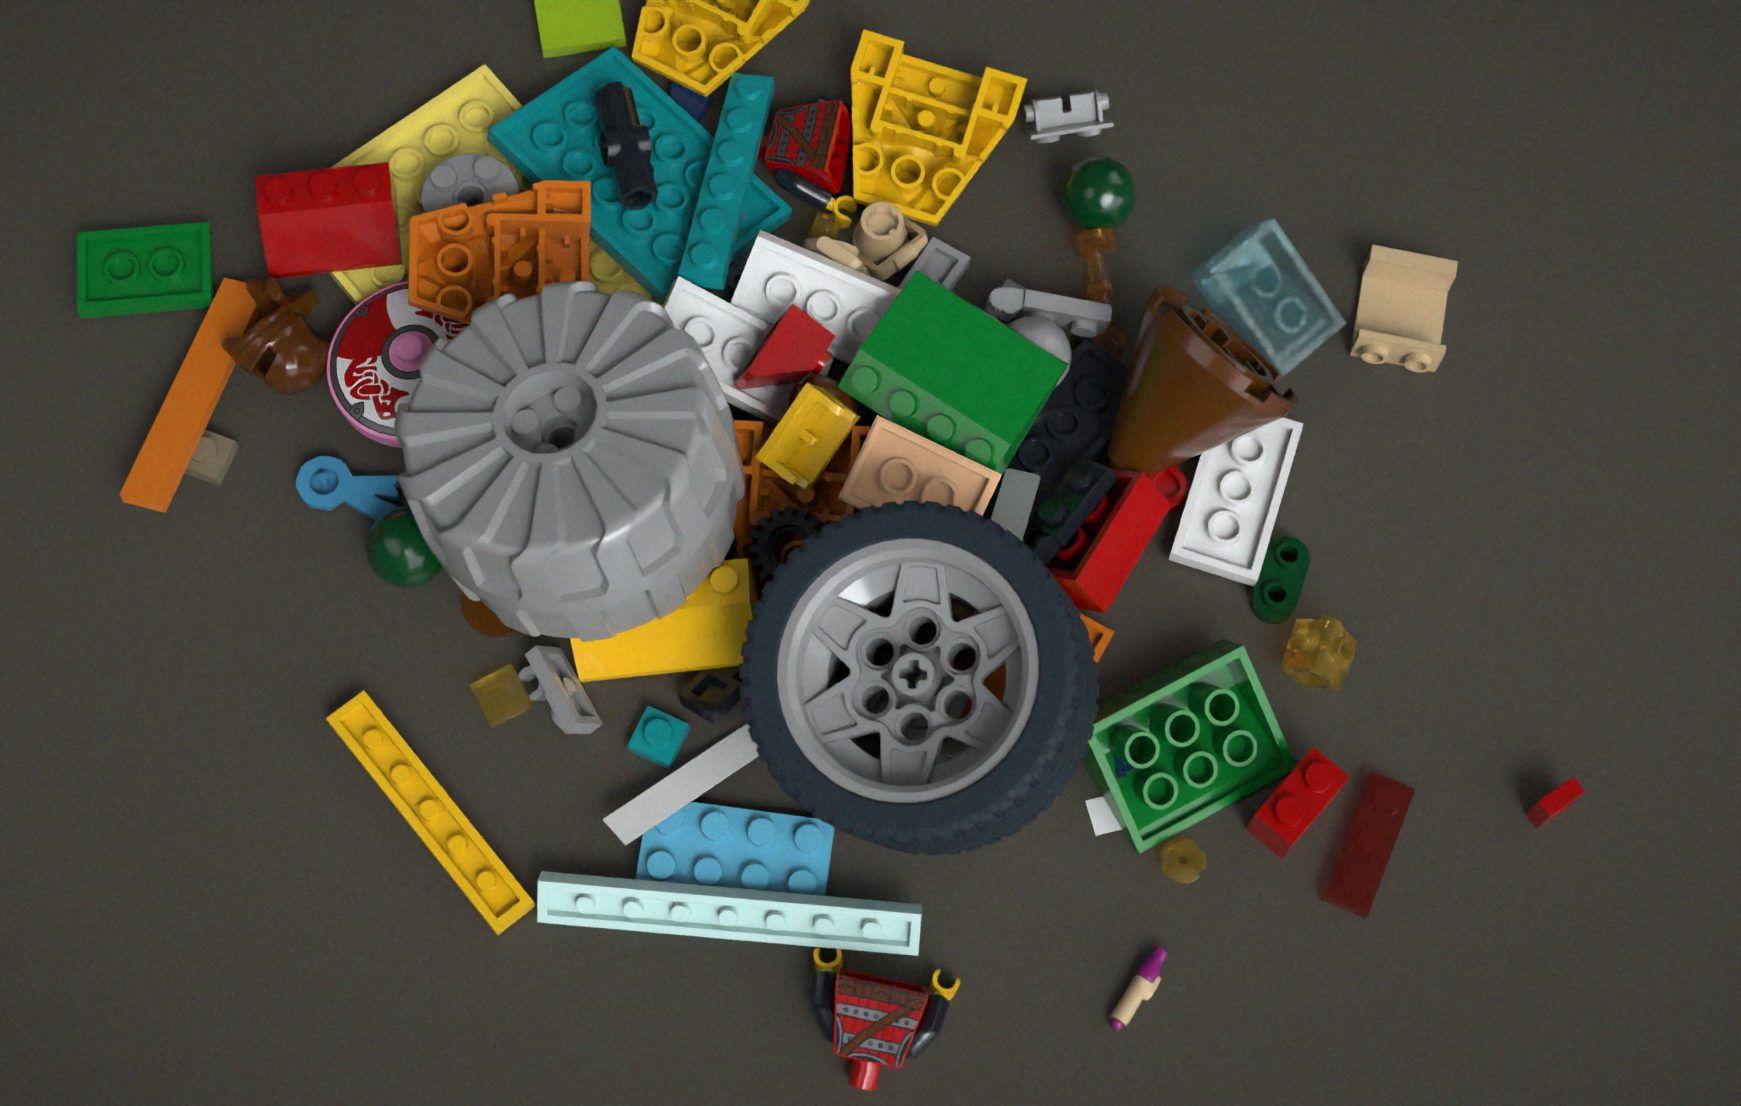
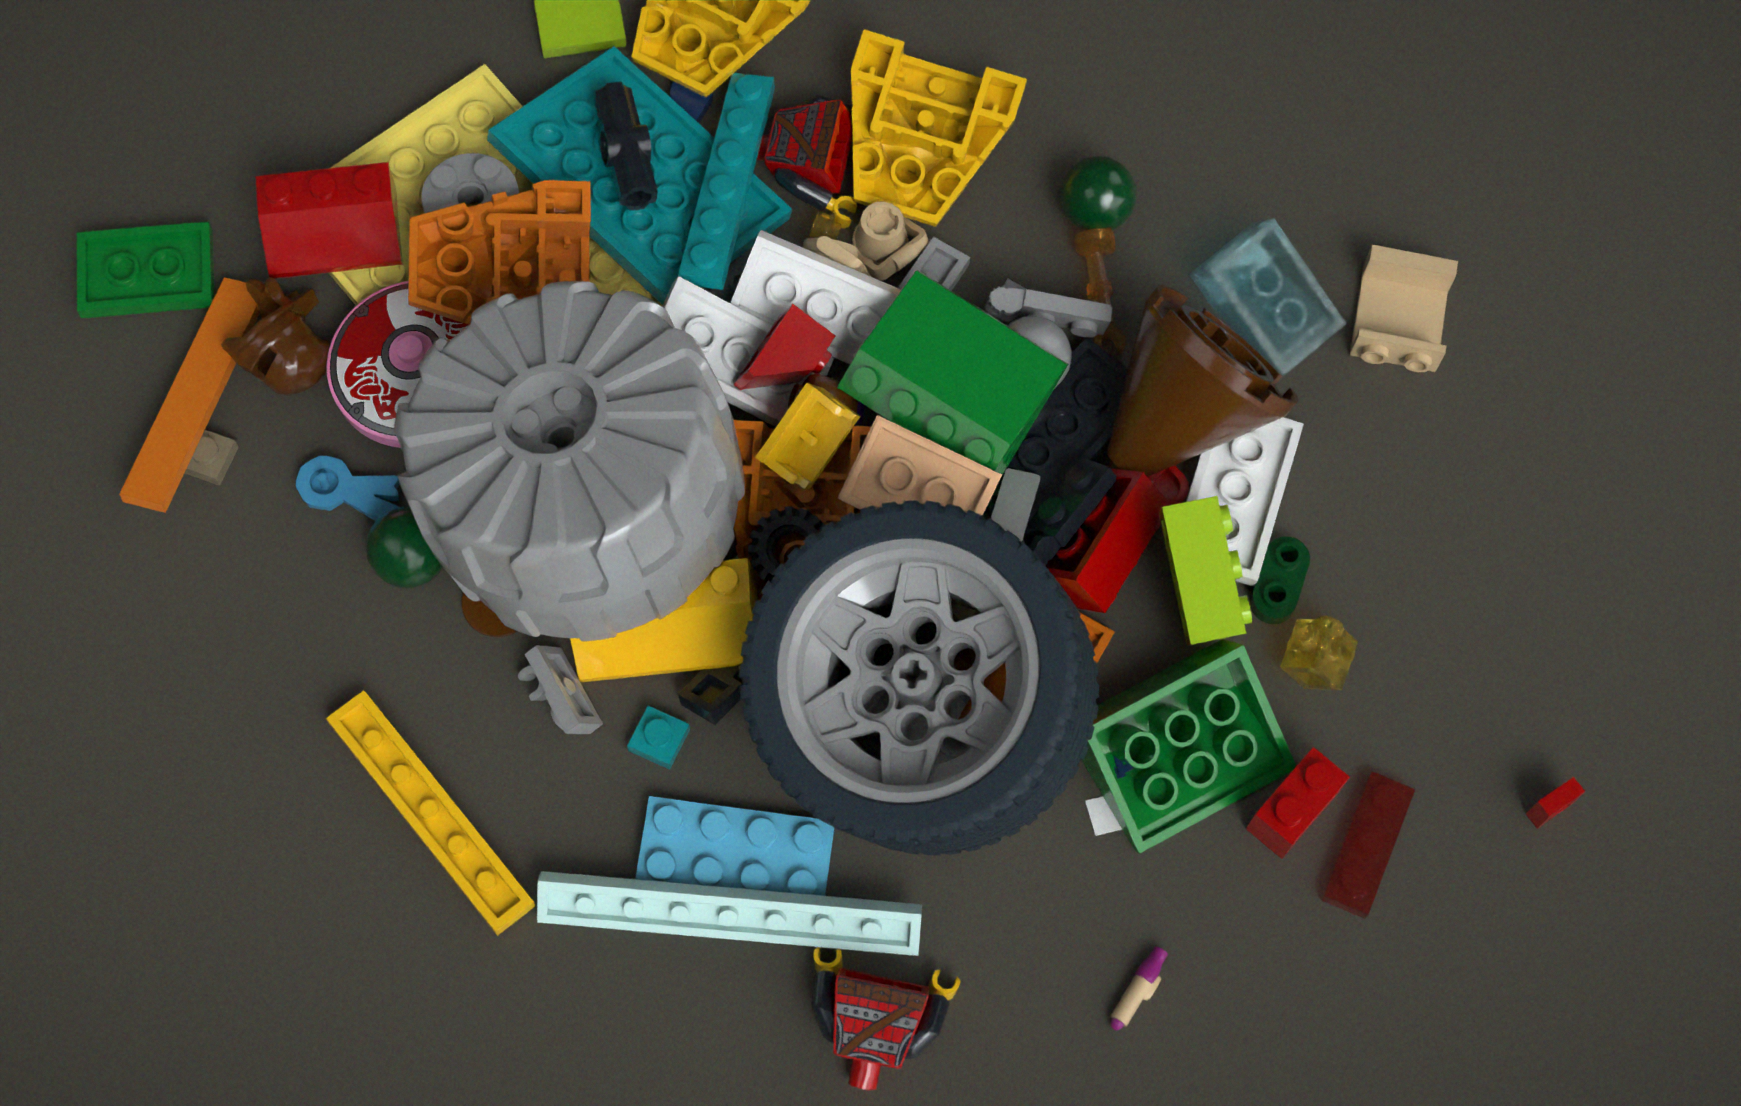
clear yellow tile [470,664,533,728] -> none
white sticker [602,724,759,846] -> none
light grey hinge [1022,89,1114,143] -> none
clear yellow plate [1161,838,1207,884] -> none
none -> lime brick [1159,496,1252,646]

